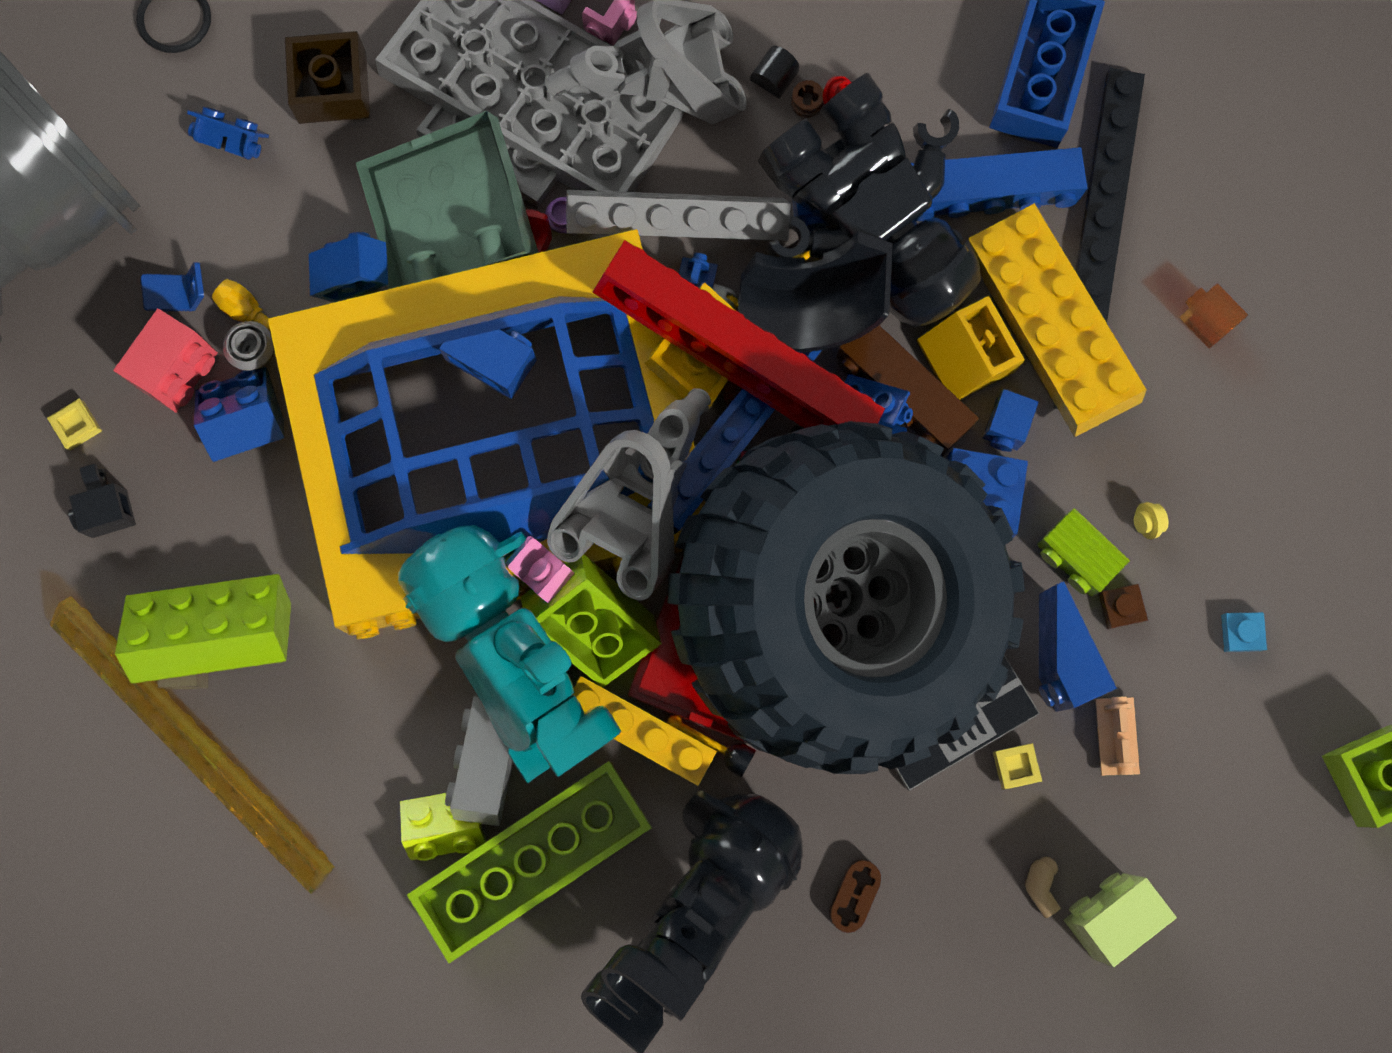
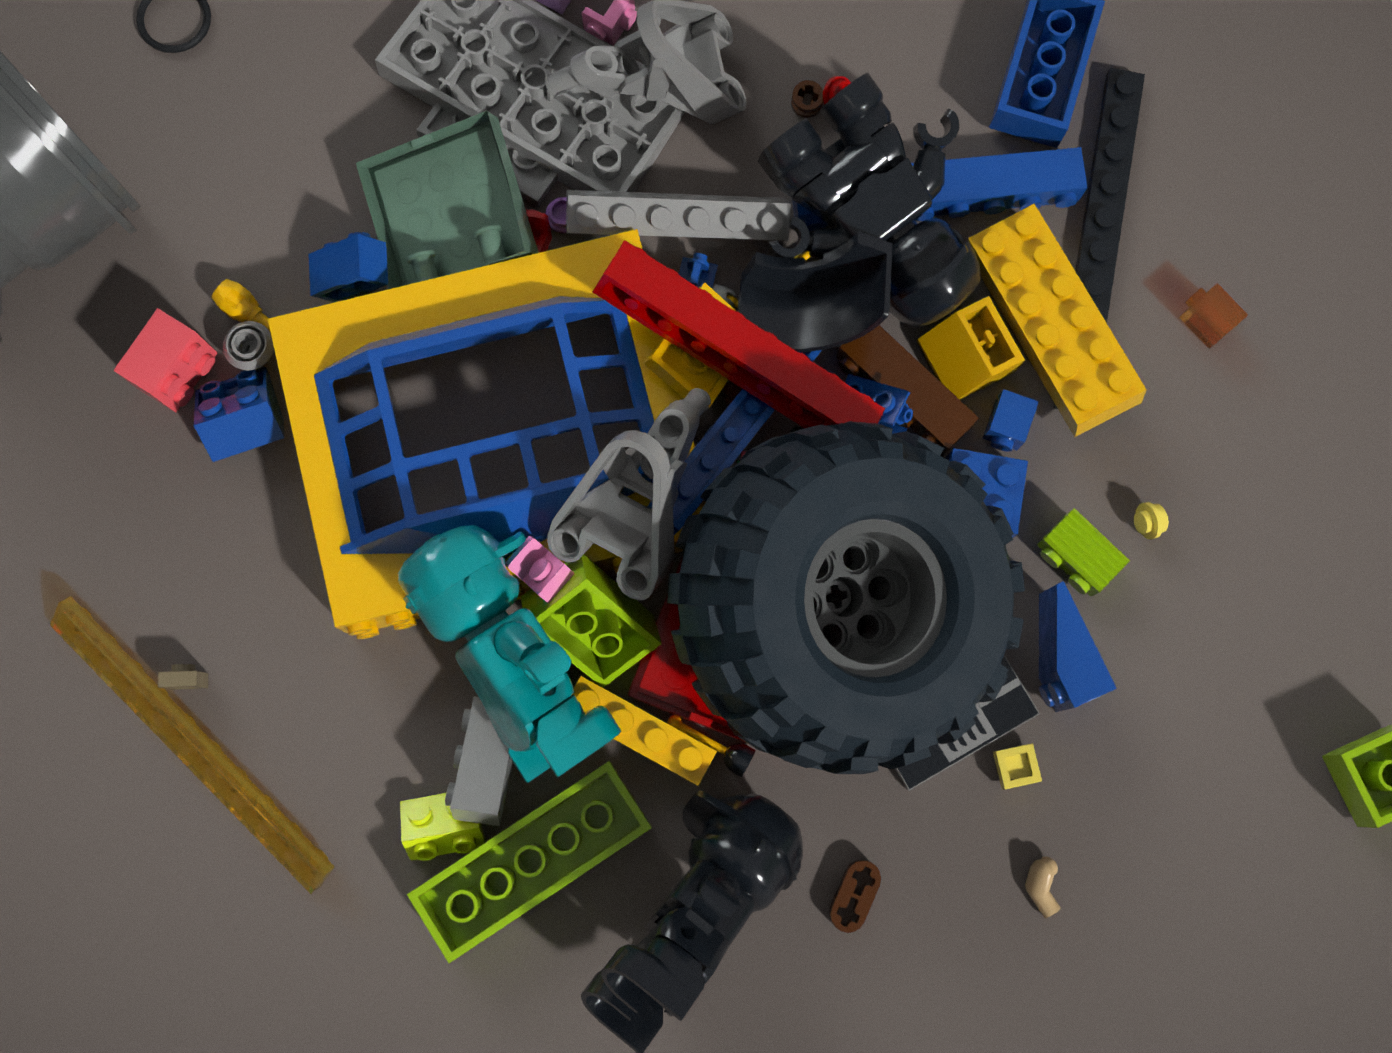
light yellow tile [47,398,102,451] -> none
black brick [68,464,136,538] -> none
lime brick [115,574,291,684] -> none
blue bracket [140,262,204,311] -> none
blue hinge [187,106,269,160] -> none
dark brown brick [285,31,370,124] -> none
blue slope [439,329,537,399] -> none
black brick [750,46,799,99] -> none
yellowish green brick [1064,873,1177,967] -> none
light nougat hinge [1095,697,1140,776] -> none
reddish brown plate [1098,584,1148,630] -> none
dark azure plate [1221,612,1267,652] -> none

